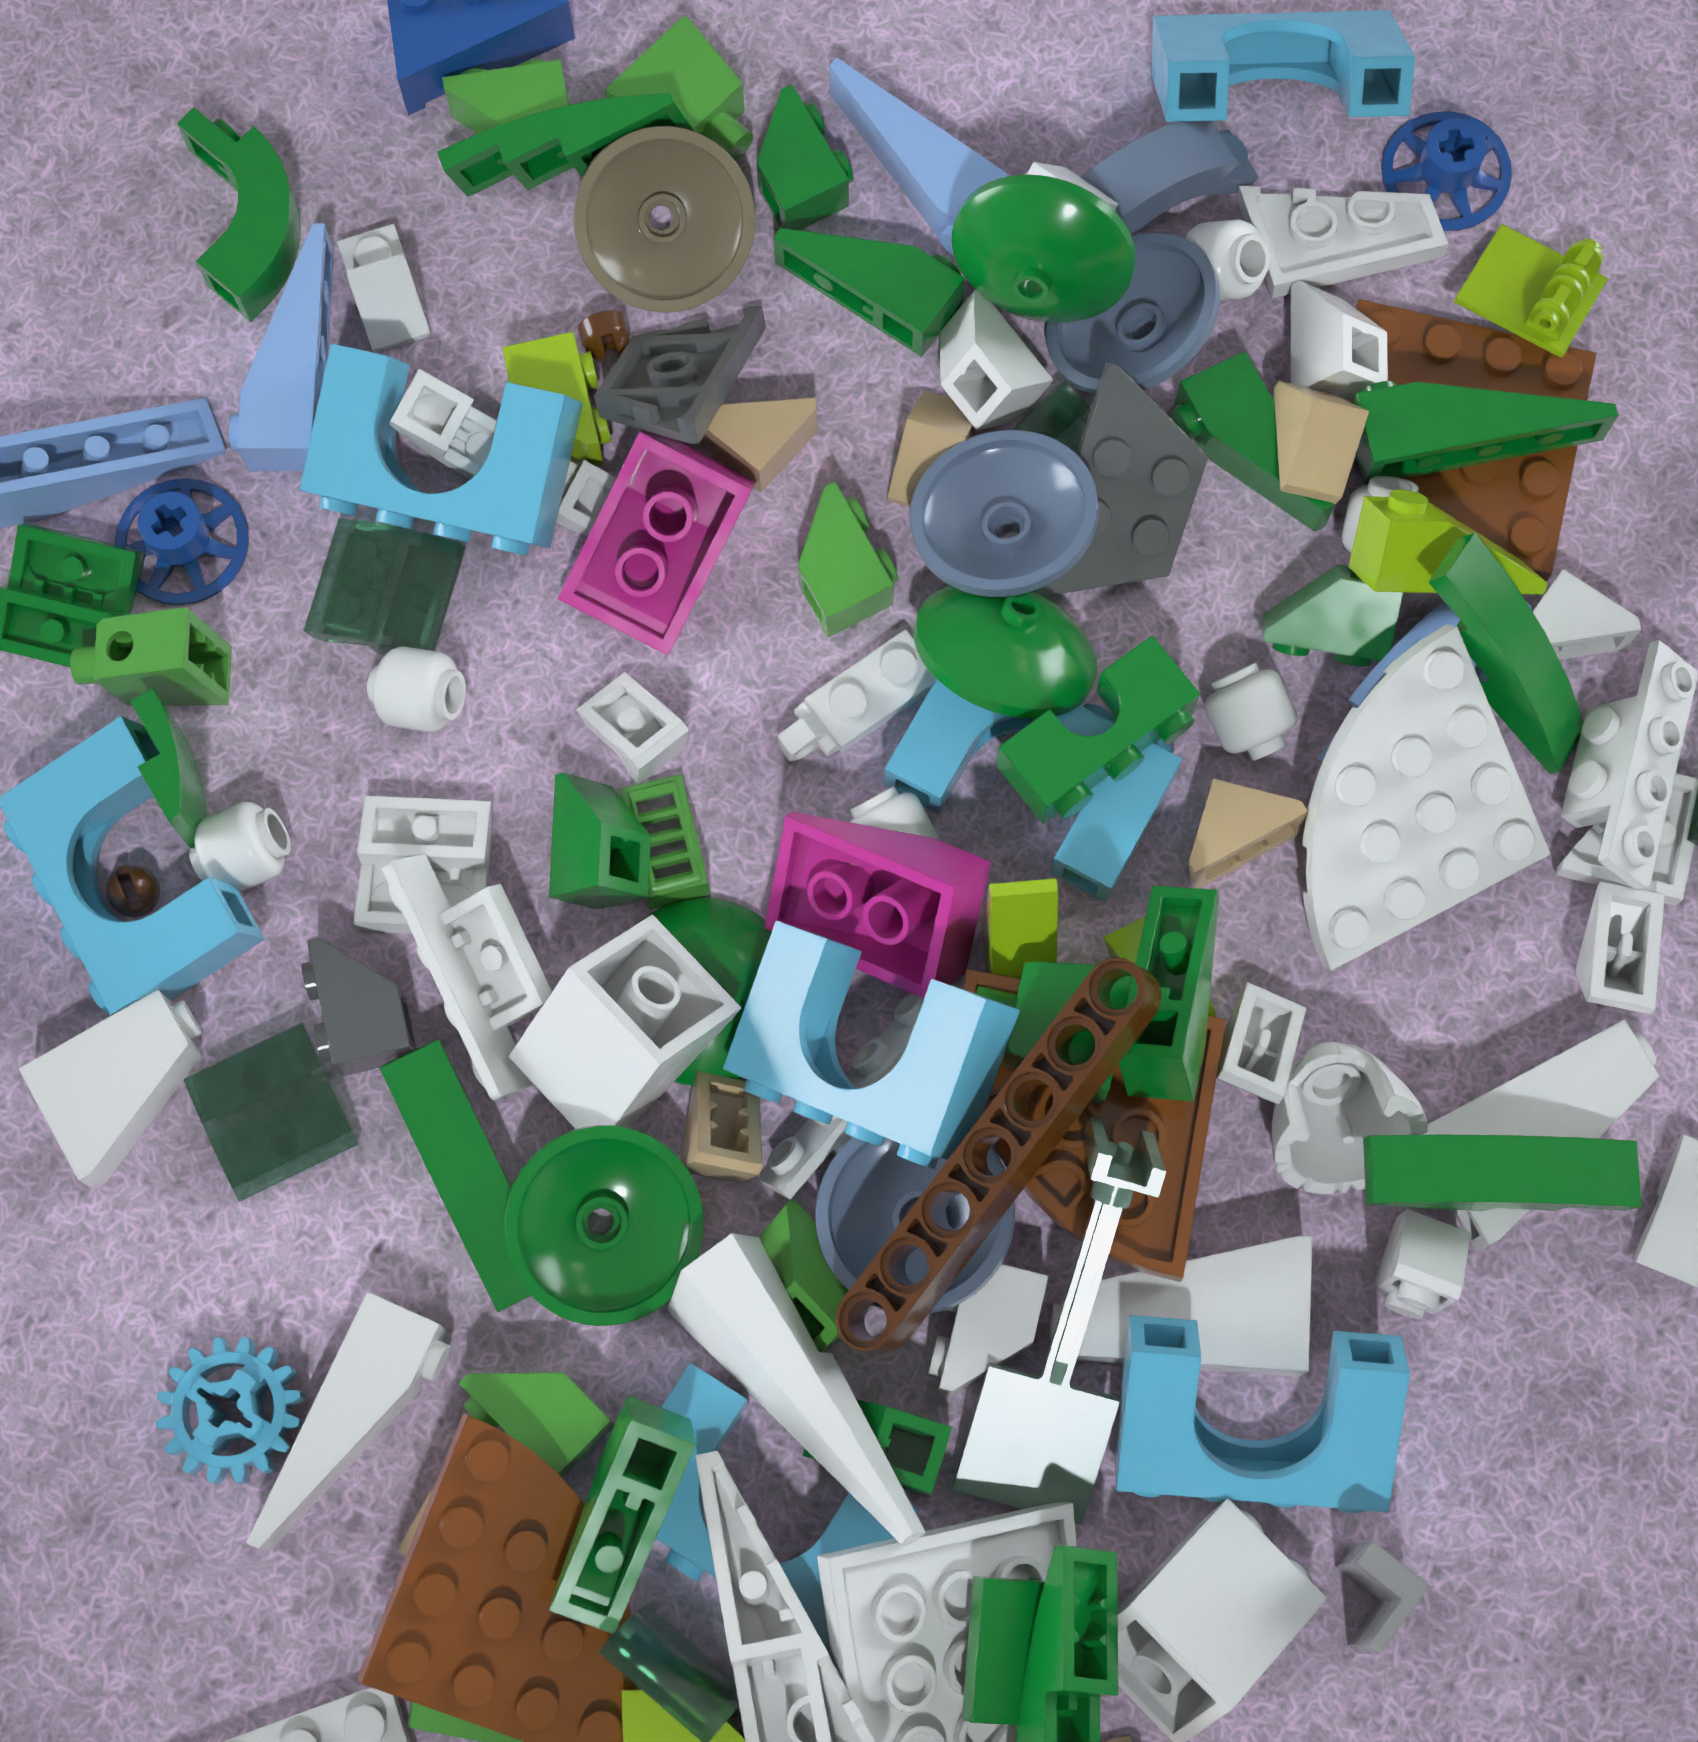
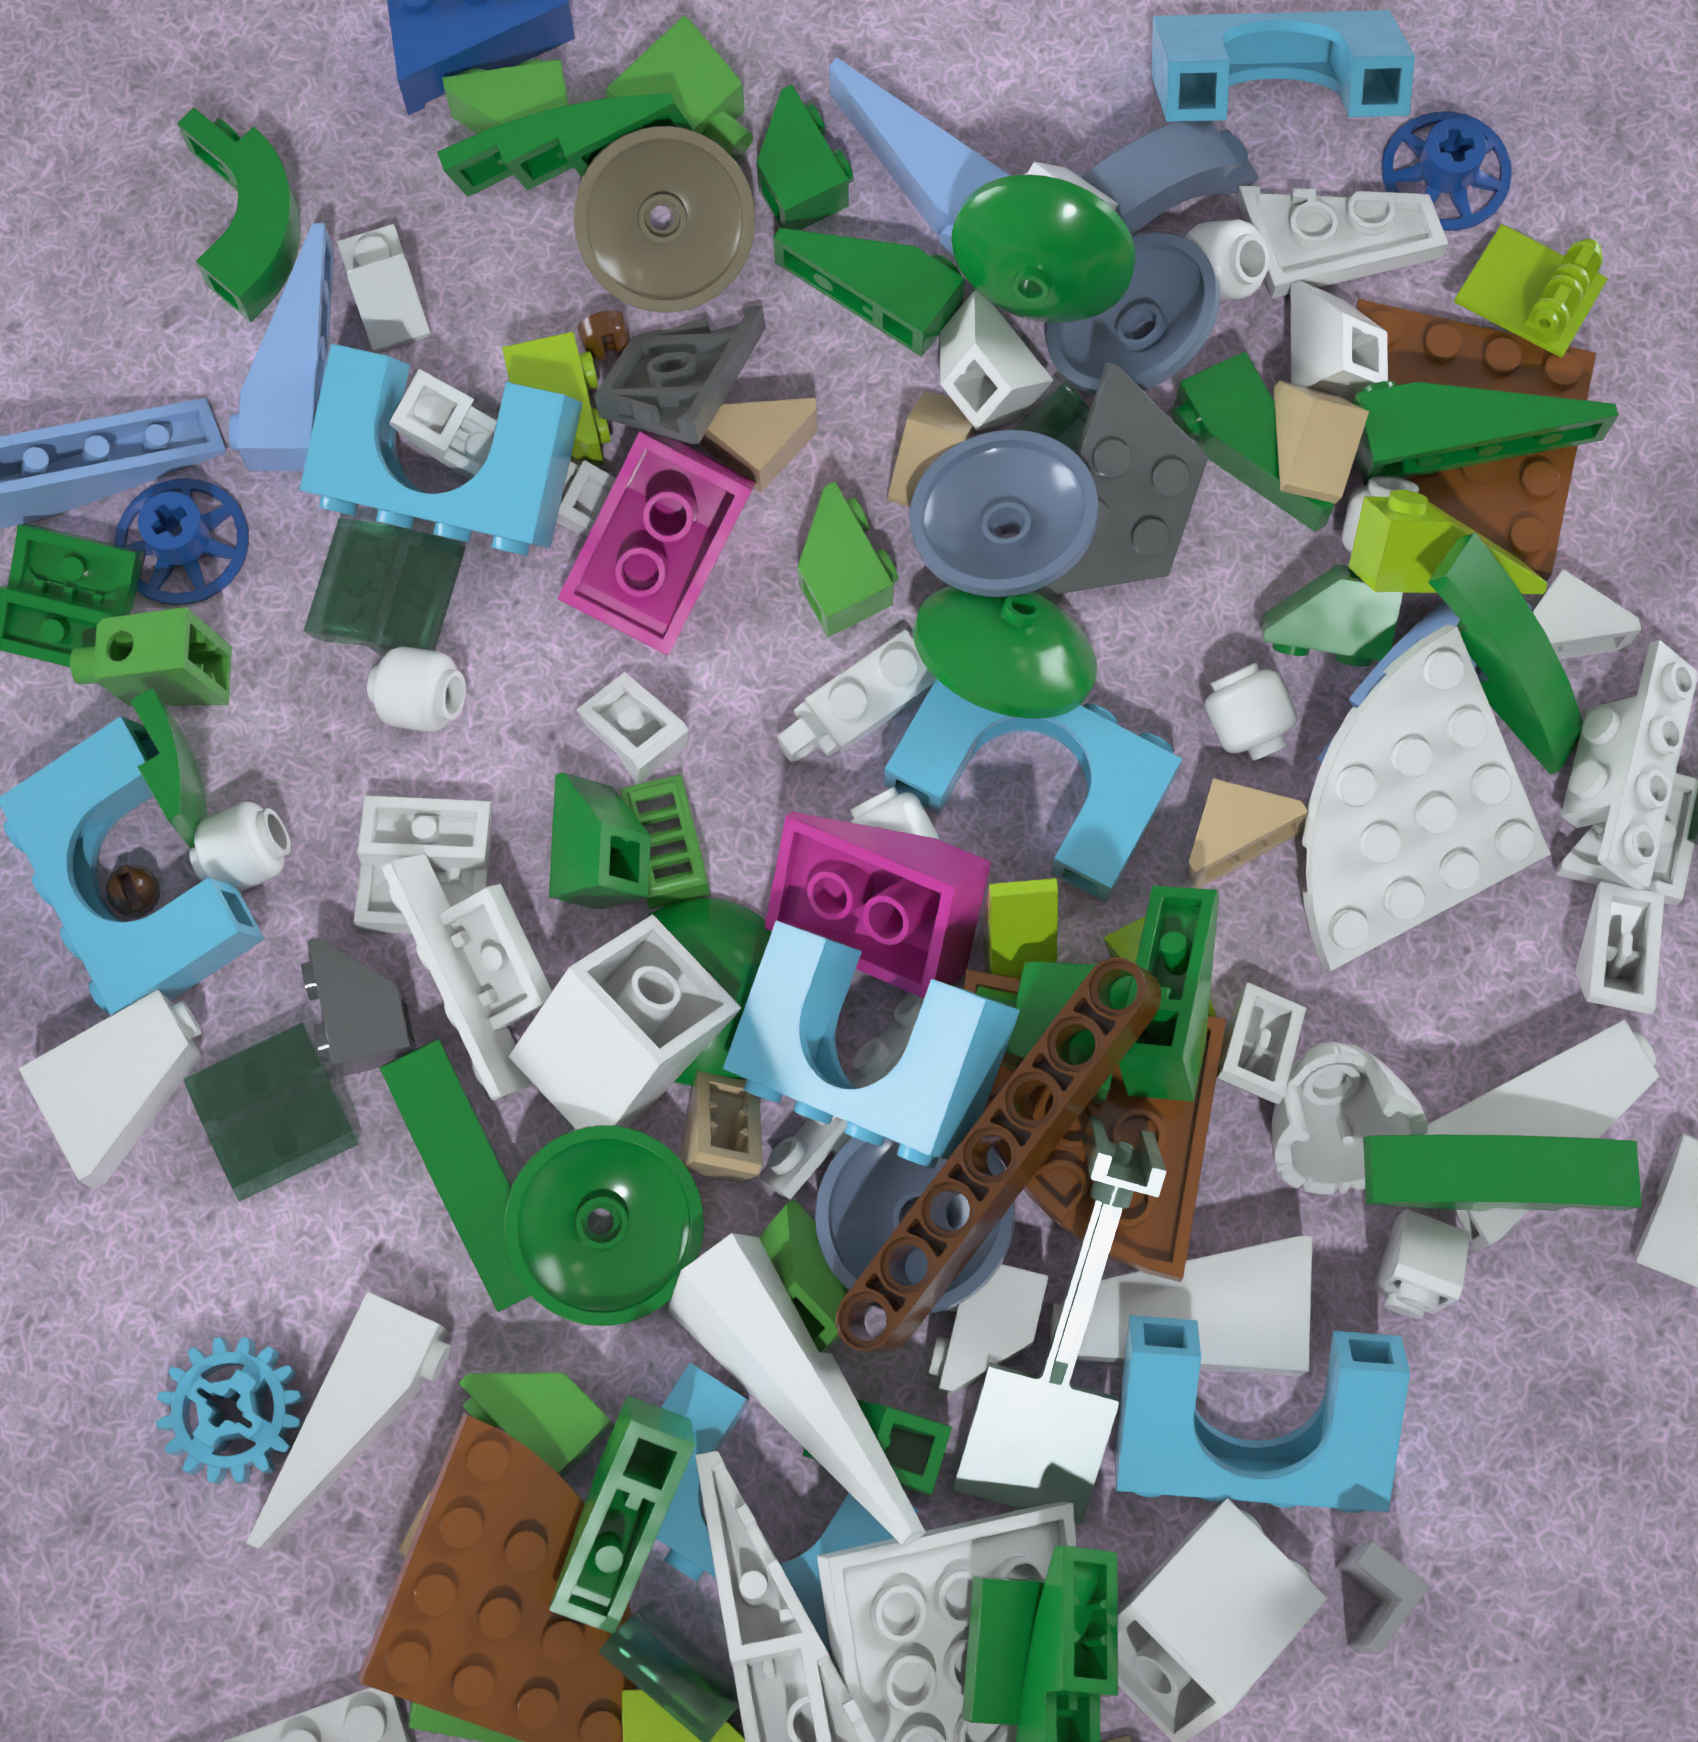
green arch [996,635,1201,824] -> none

